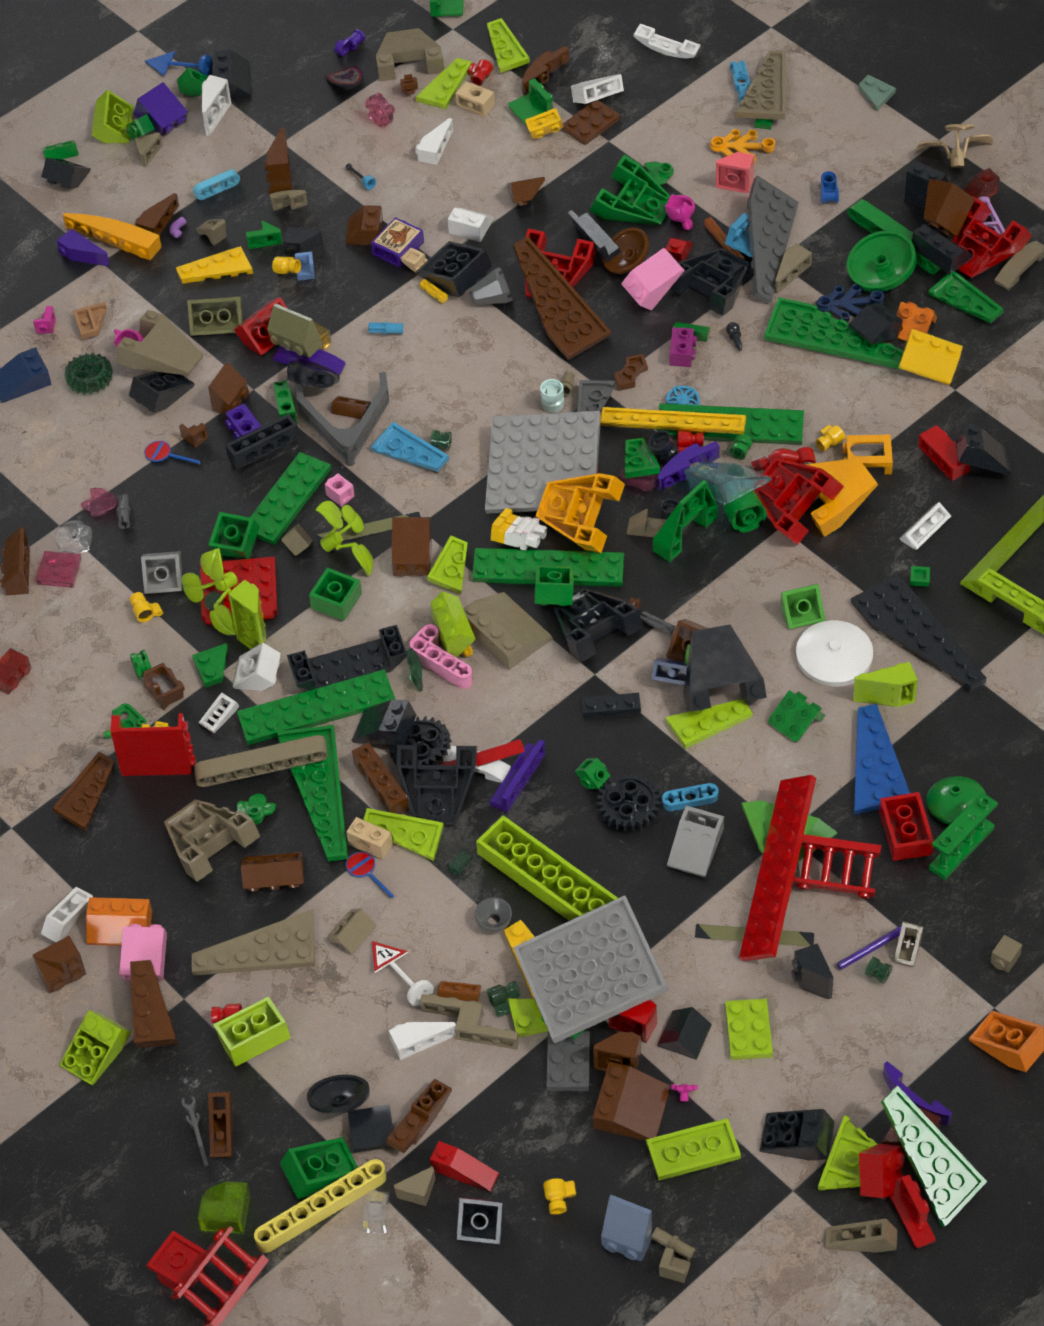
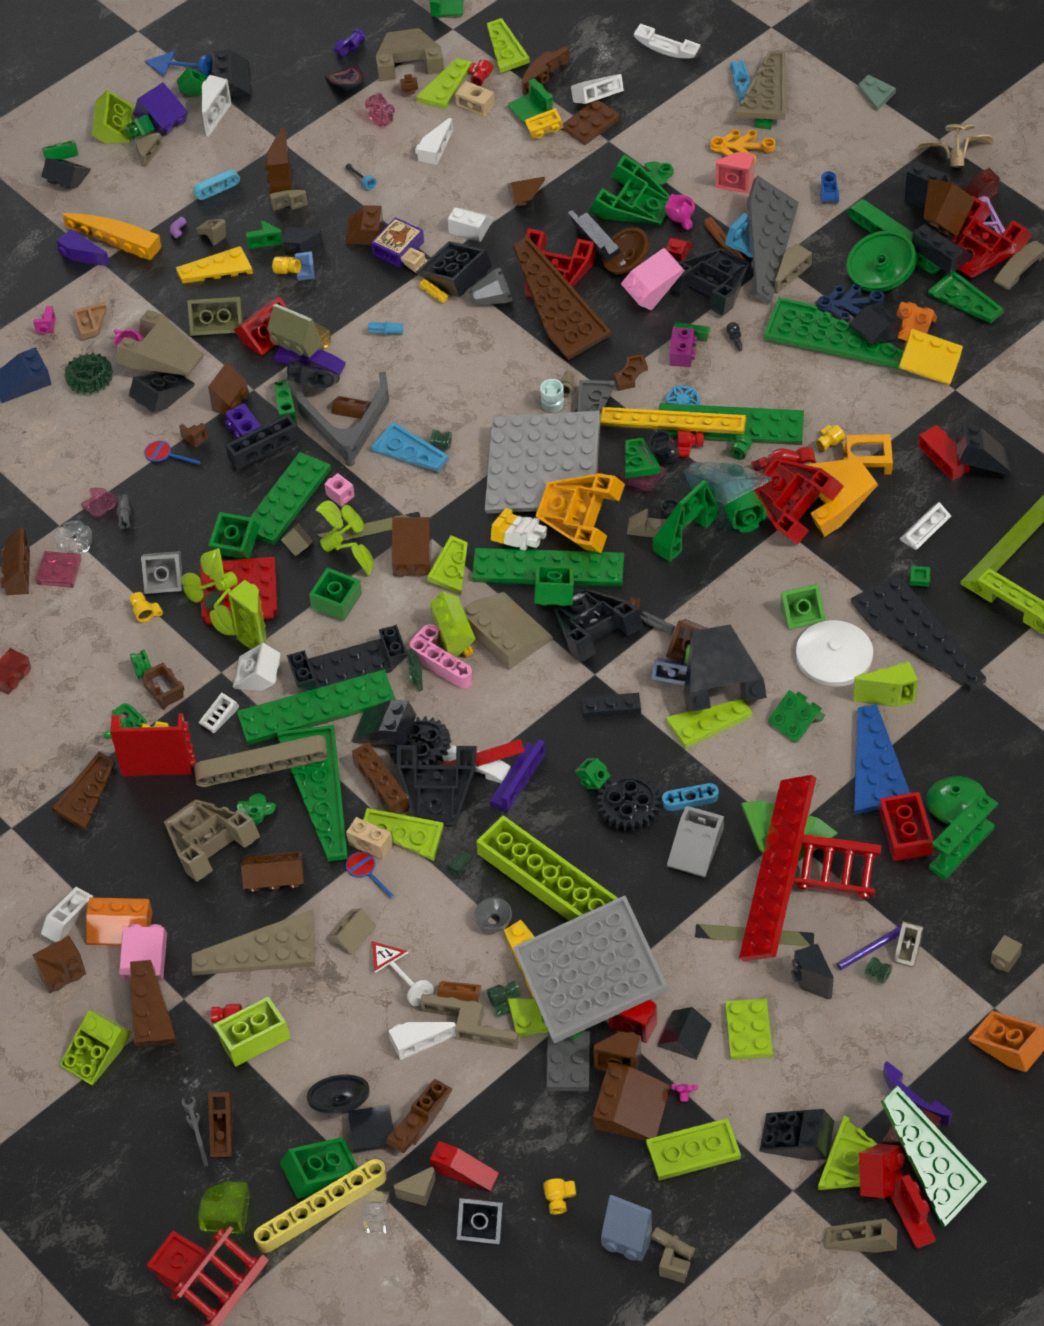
reddish brown slope [135,193,179,235] -> none
green wing [192,643,228,688] -> none
dark purple slope [658,441,720,491] -> none

